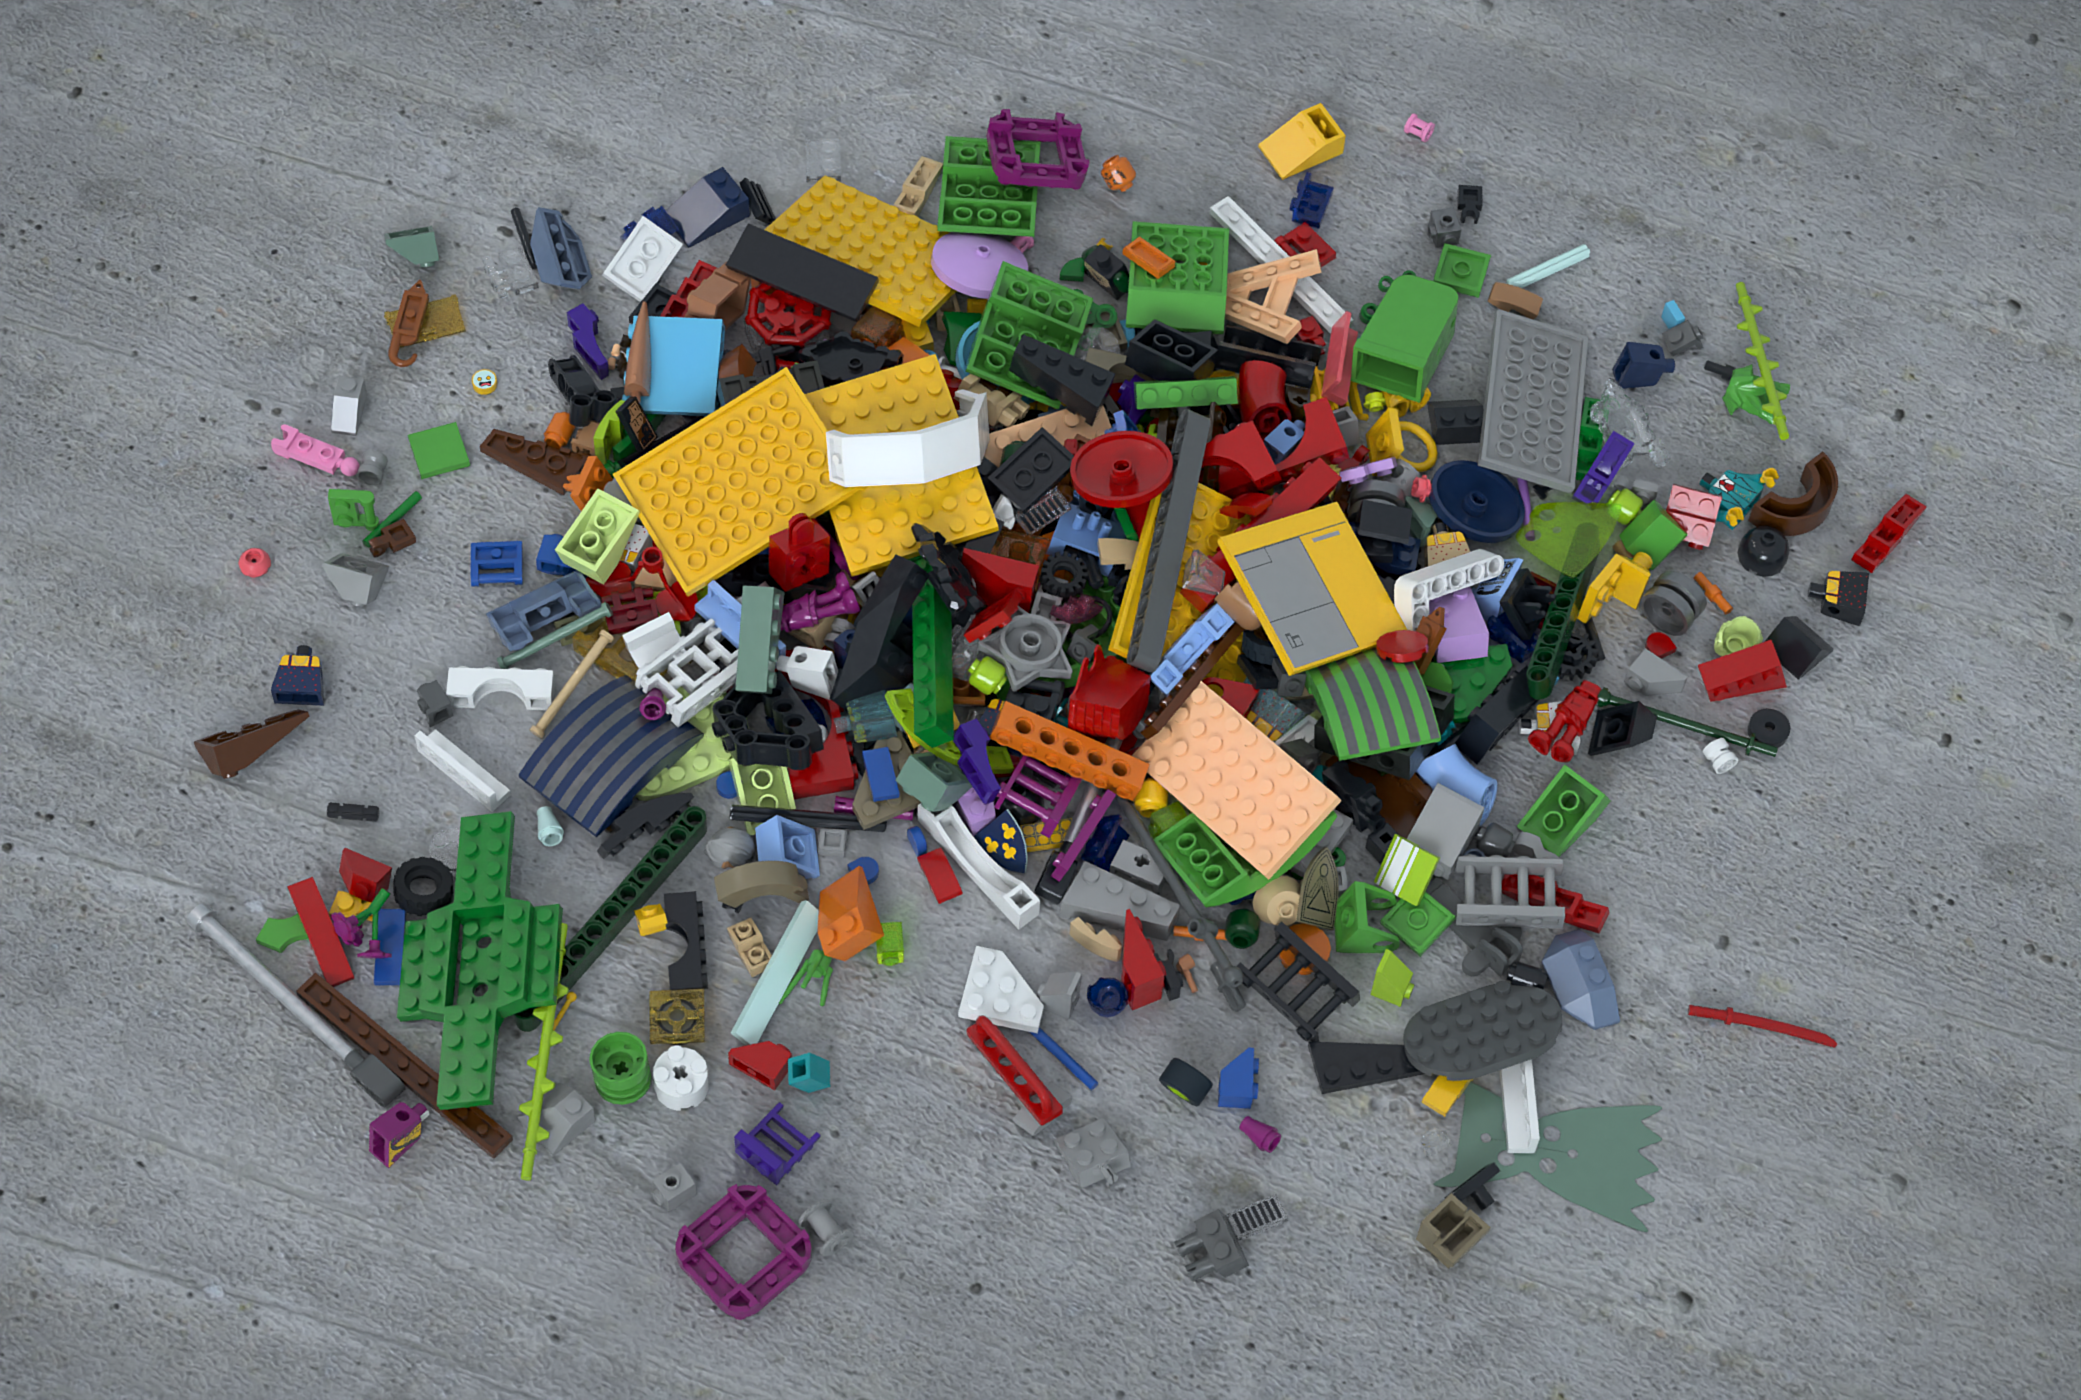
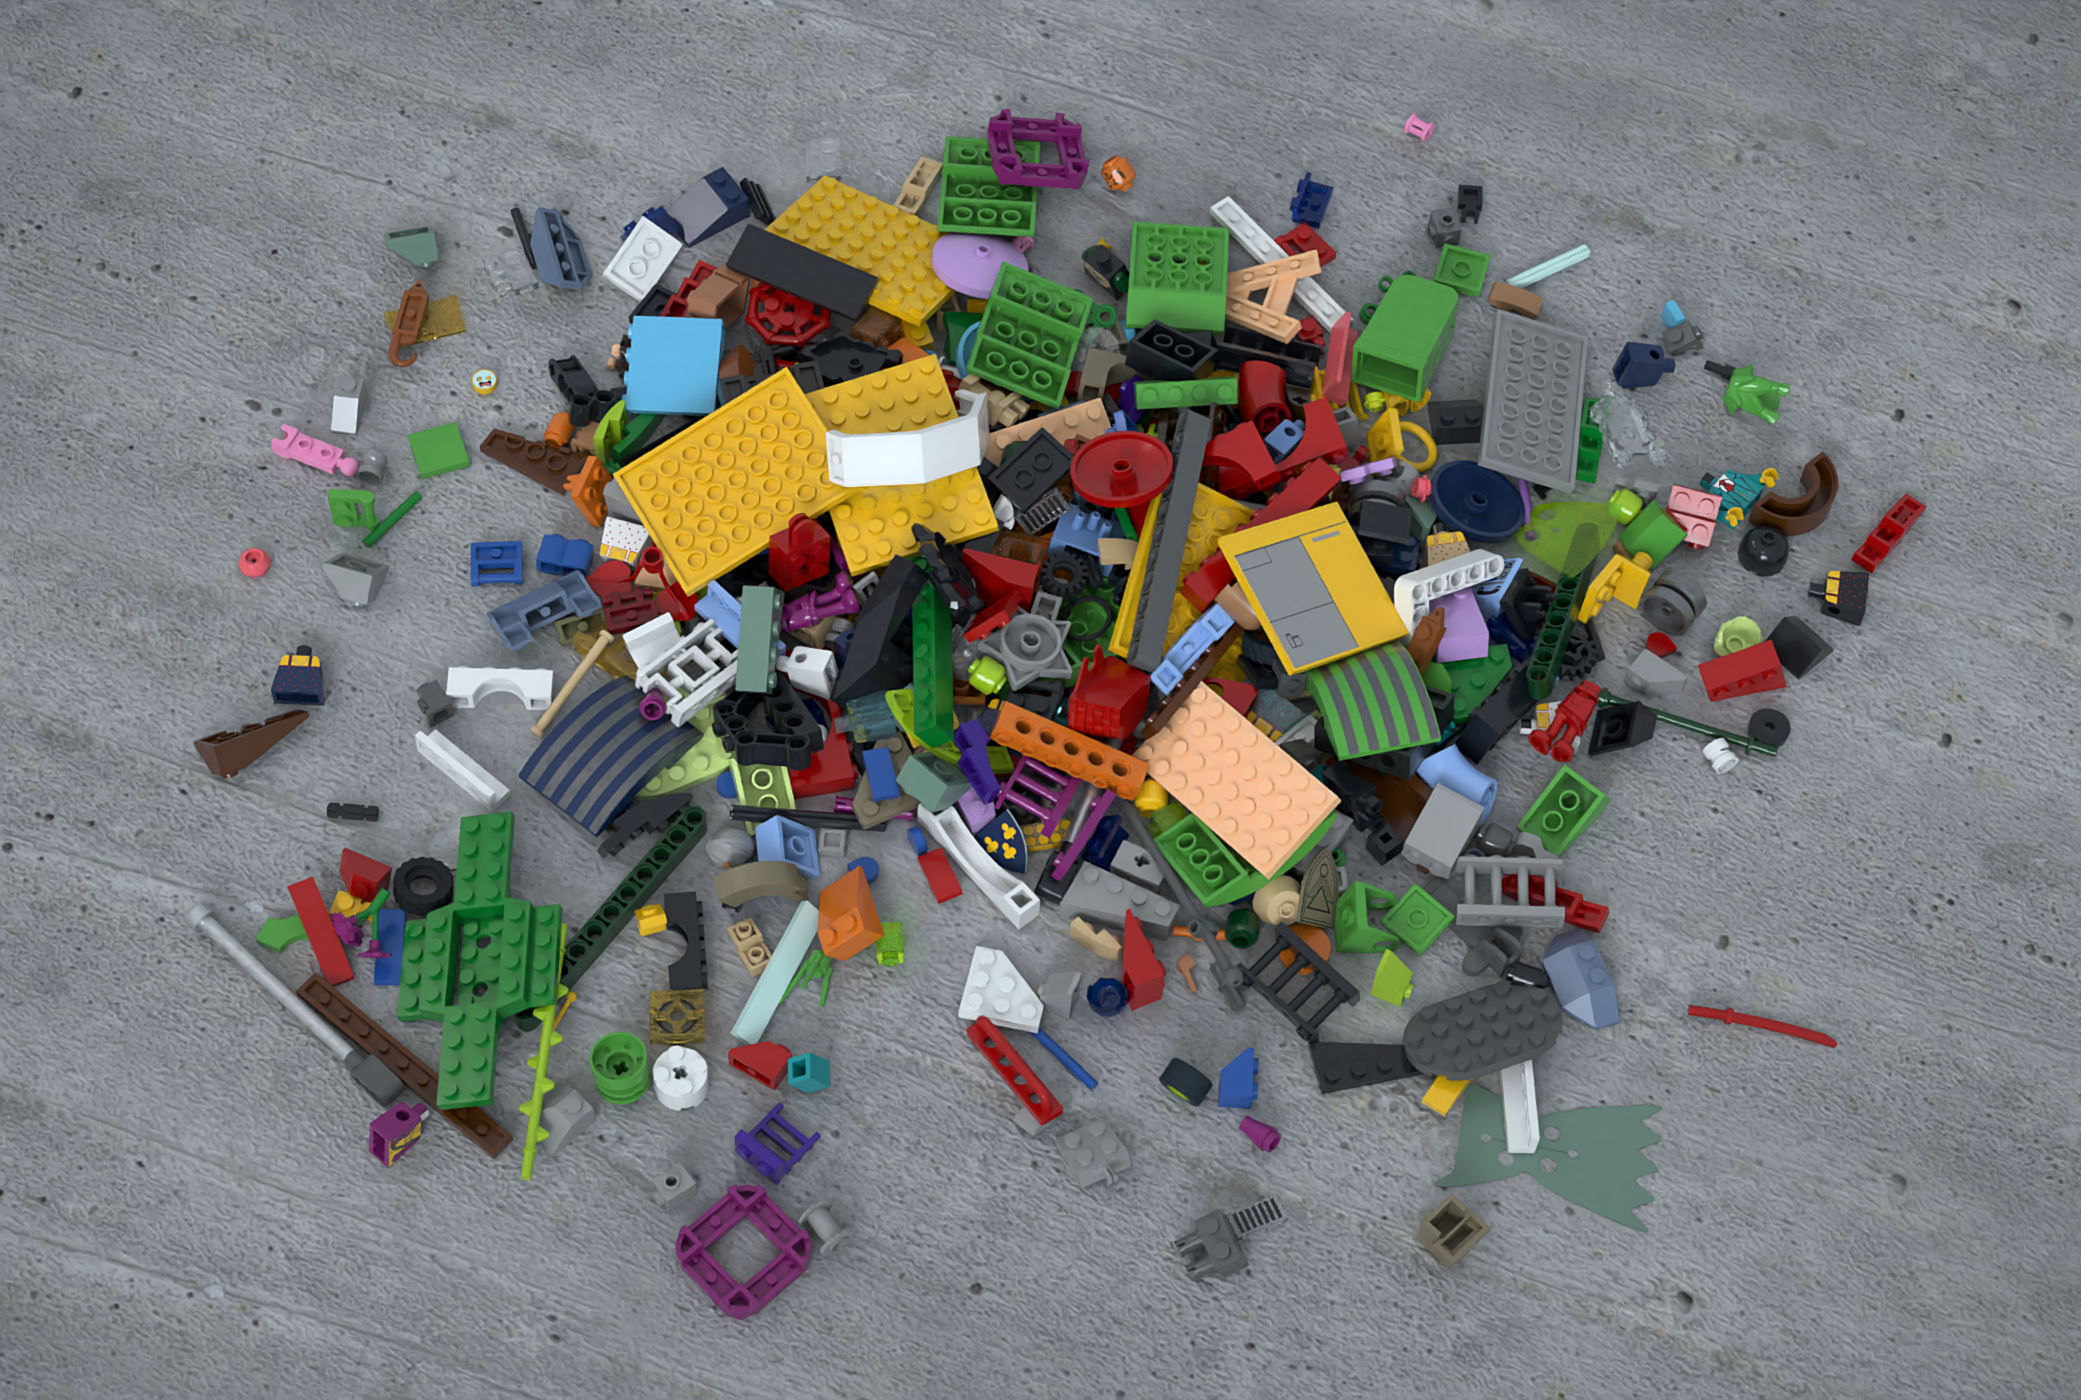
reddish brown plate [369,519,416,558] -> none
sand green bar [497,602,613,669] -> none
light aqua cone [537,806,564,846] -> none
yellowish green slope [555,489,640,585] -> none
dark purple slope [567,303,609,380] -> none
tile [615,396,658,452] -> none
nougat piece [624,302,651,403] -> none
black wedge [1009,334,1115,426] -> none
clear pink slope [1050,594,1103,624] -> none
green tile [1059,257,1084,282] -> none
dark grey bracket [1066,624,1099,665] -> none
orange tile [1123,237,1175,279] -> none
black plate [1154,949,1183,1001] -> none
clear slope [1182,549,1225,595] -> none
red slope [1219,493,1273,519] -> none
yellow slope [1258,103,1346,180] -> none
lime slope [1373,834,1441,906] -> none
red tile [1377,630,1428,663] -> none
black tile [1444,1162,1500,1211] -> none
dark purple slope [1572,431,1635,511] -> none
orange bar [1694,572,1733,615] -> none
lime plant [1736,282,1789,440] -> none

